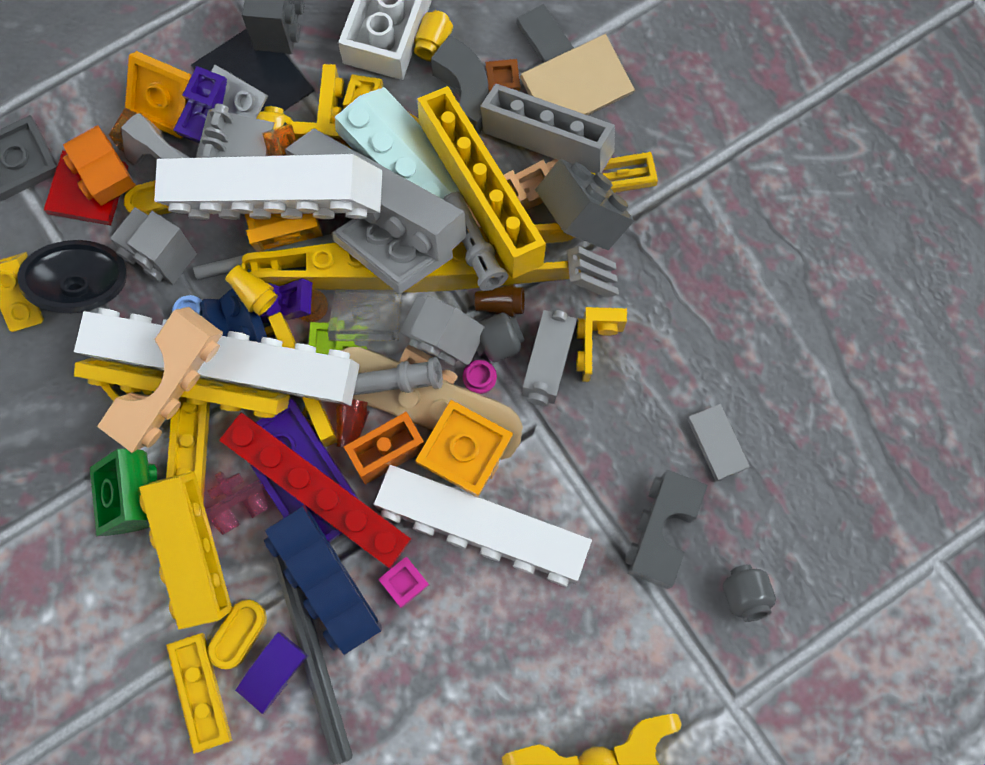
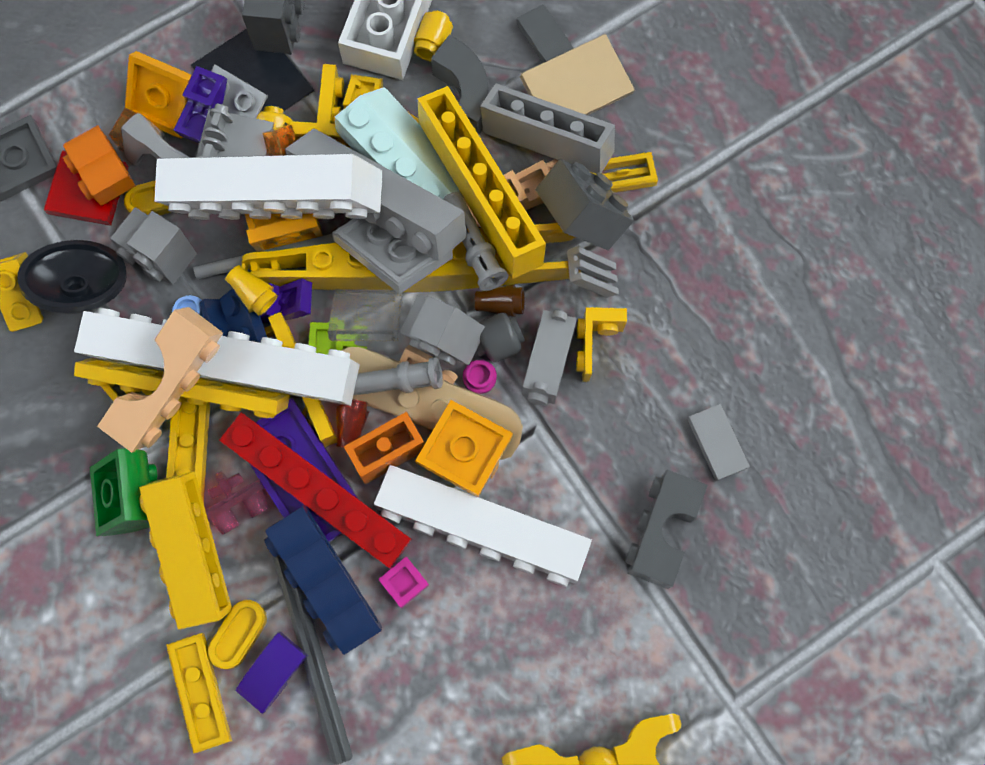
clear orange plate [299,289,328,322] -> none
dark orange tile [485,59,521,94] -> none
dark grey head [723,564,776,622] -> none

